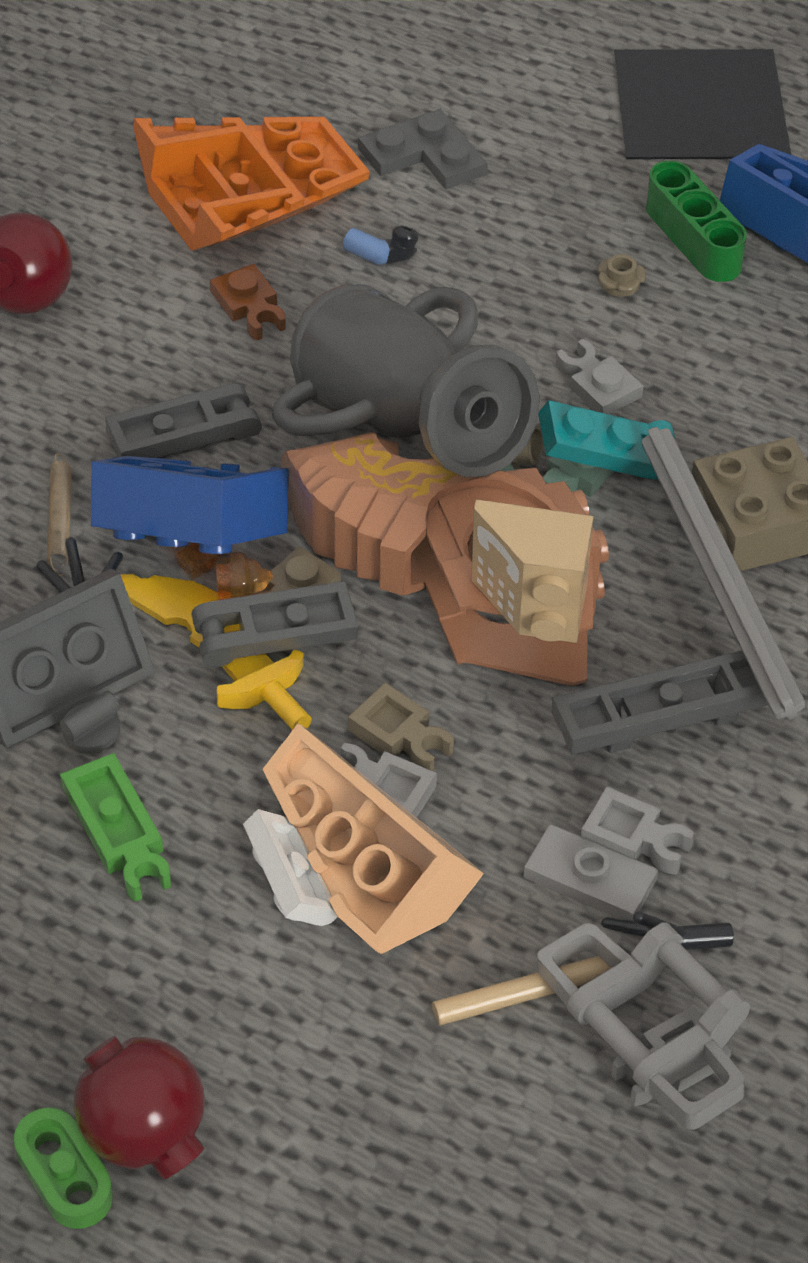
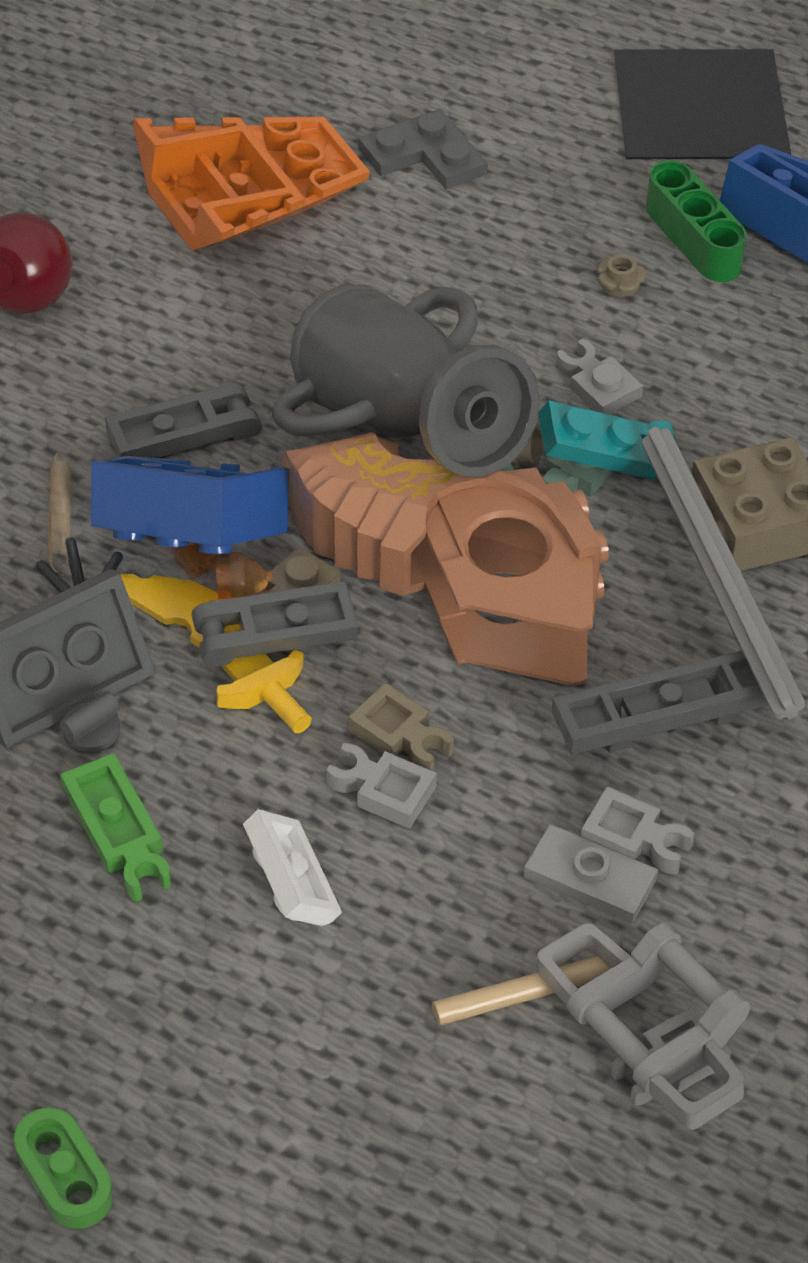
dark red brick [74,1036,205,1180] -> none
dark orange plate [210,264,286,340] -> none
light nougat wedge [262,723,484,954] -> none
arm [343,225,419,265] -> none
tan slope [472,499,594,643] -> none
black plant [601,911,734,950] -> none

